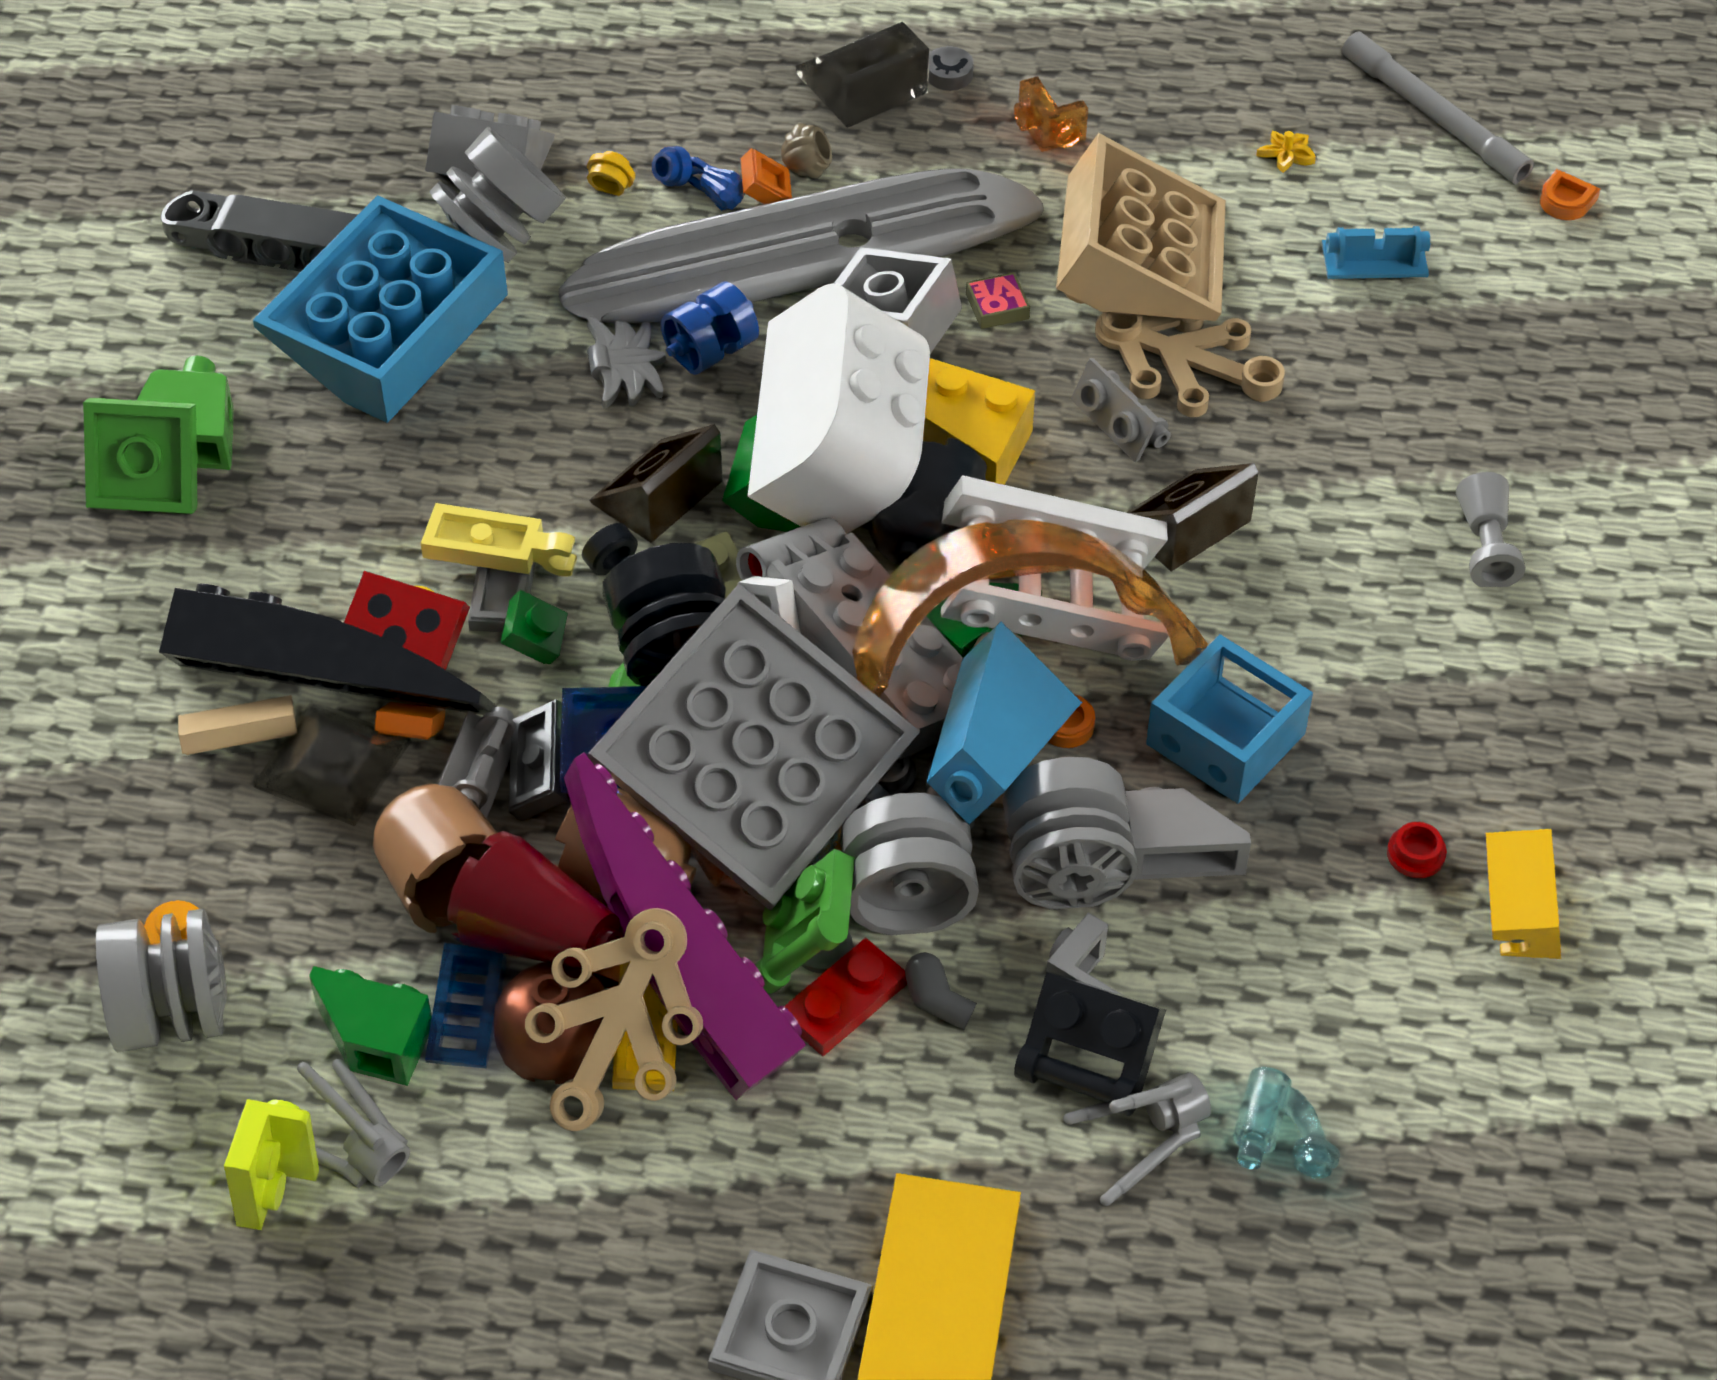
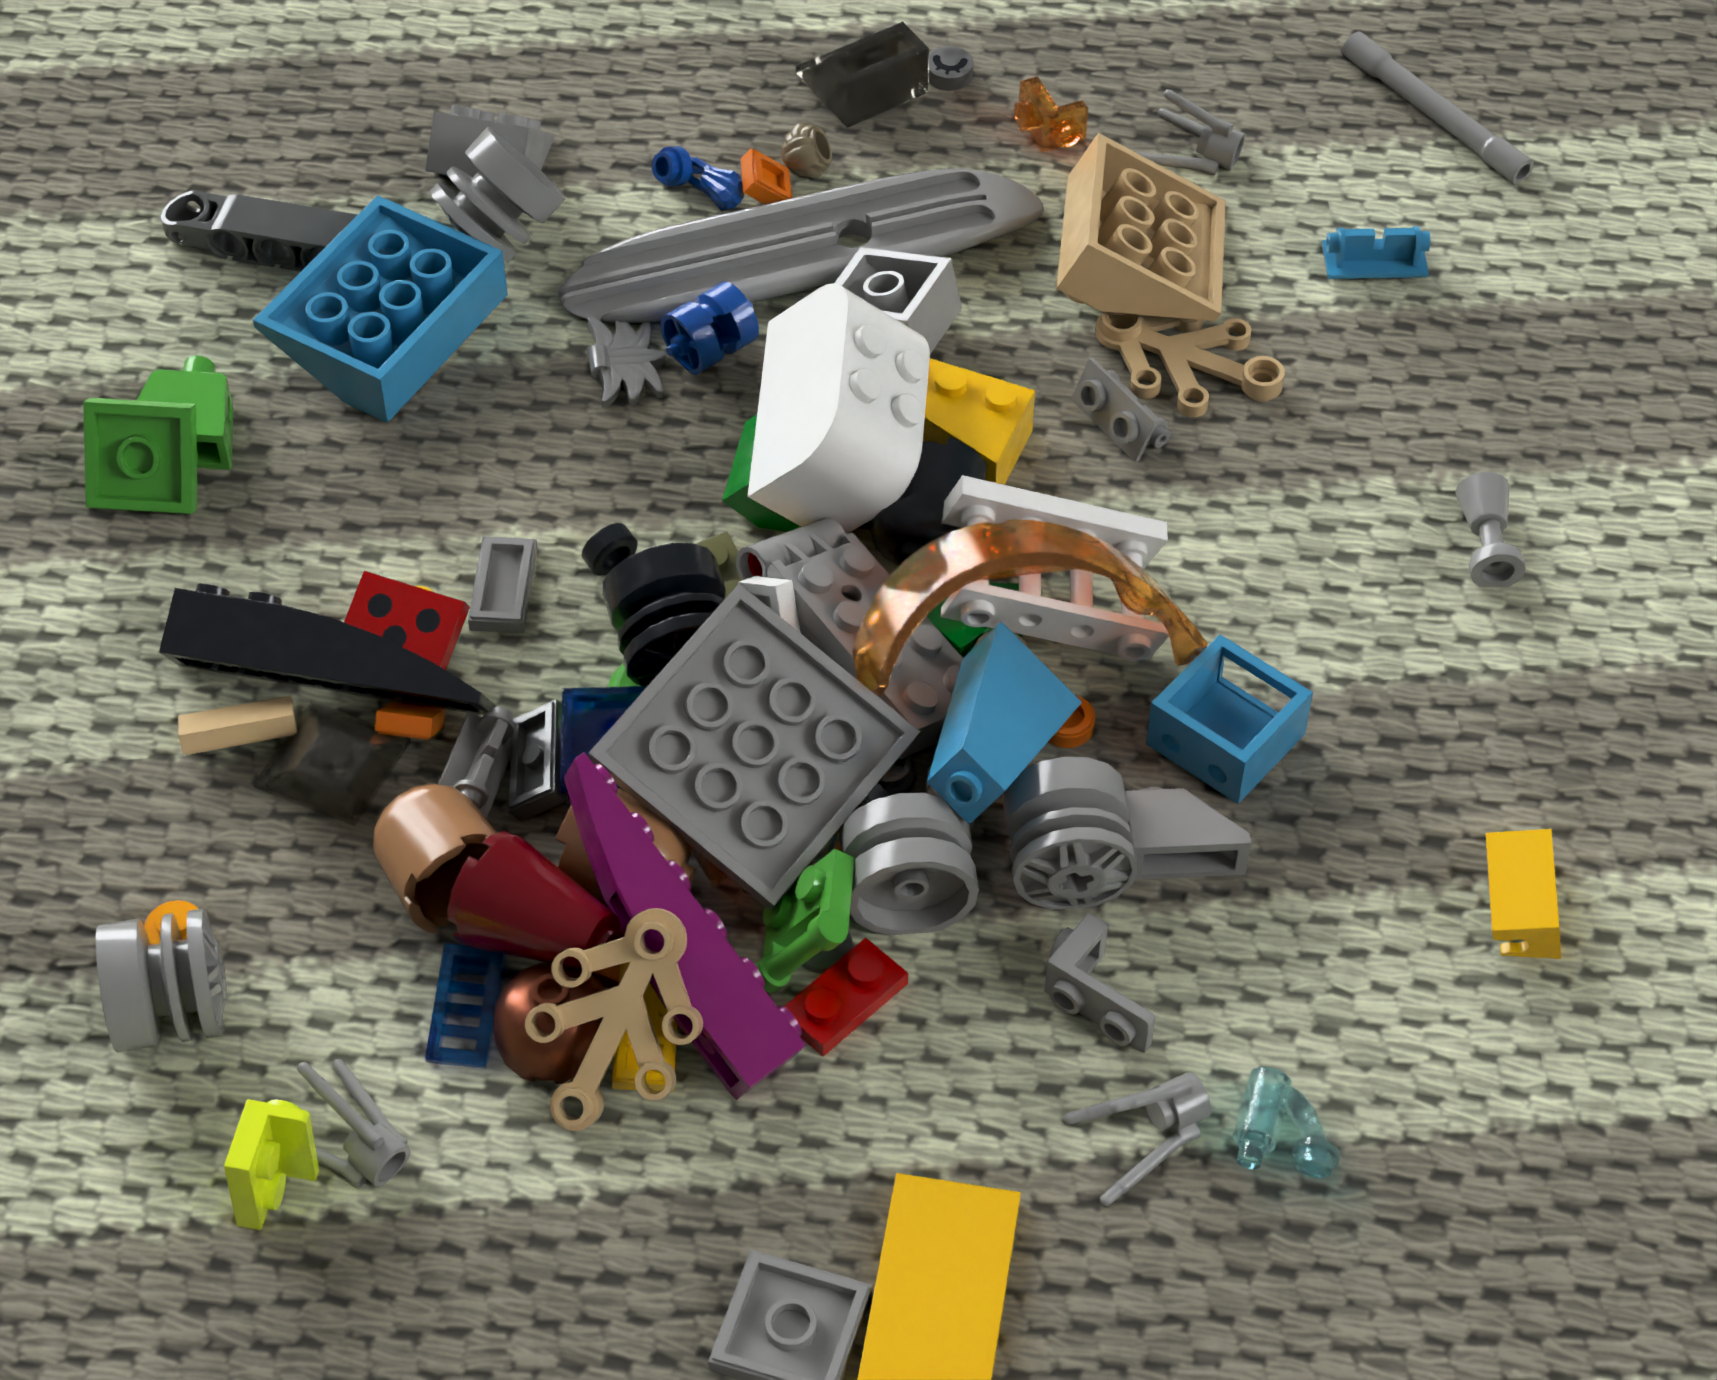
green slope [309,966,434,1086] -> none
light yellow plate [421,503,577,576] -> none
green plate [501,589,568,664] -> none
yellow plate [587,151,636,196] -> none
dark brown slope [590,424,723,543] -> none
dark grey arm [905,952,977,1030] -> none
tile [966,272,1030,329] -> none
black plate [1014,972,1166,1116] -> none
dark brown slope [1126,463,1259,572] -> none
yellow plant [1256,130,1316,173] -> none
red plate [1387,822,1447,878] -> none
orange tile [1540,169,1601,220] -> none
none -> light grey plant [1136,90,1246,175]

